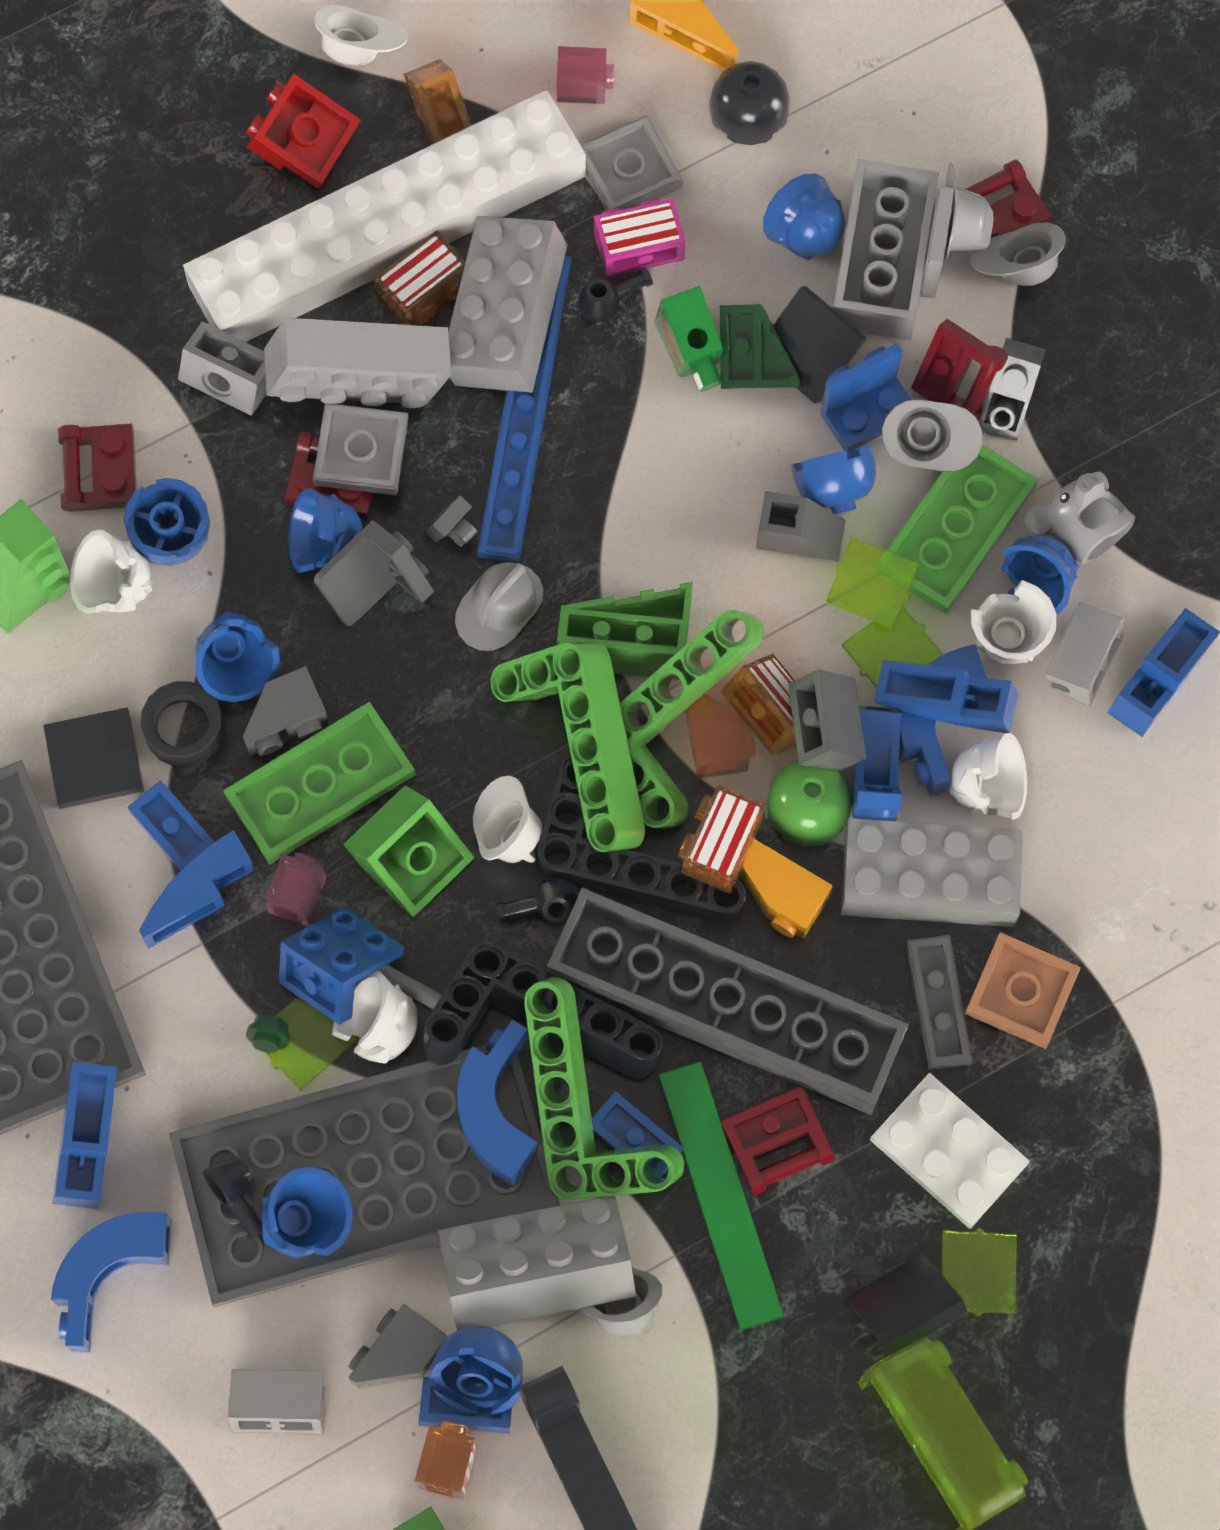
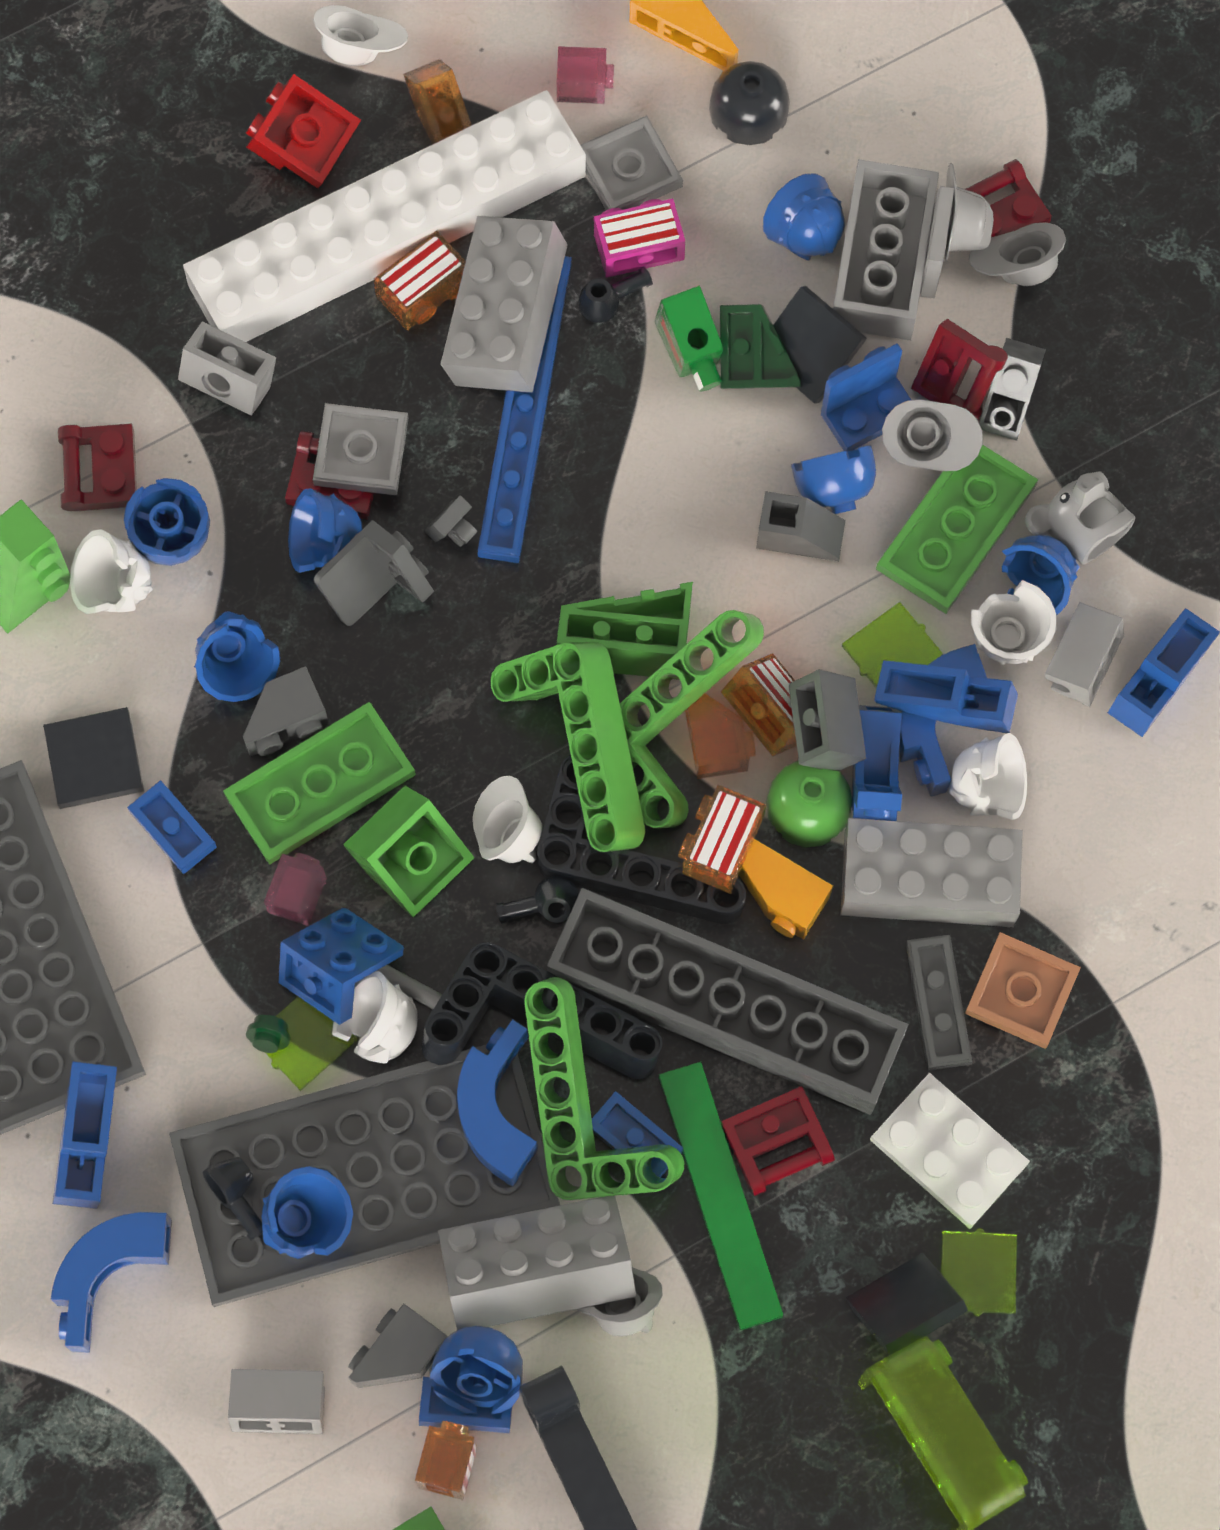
blue slope [139,830,255,949] -> none
black tyre [141,681,225,767] -> none
light grey brick [264,318,451,408] -> none
light grey piece [455,562,543,651] -> none
clear neon green piece [826,537,920,629] -> none

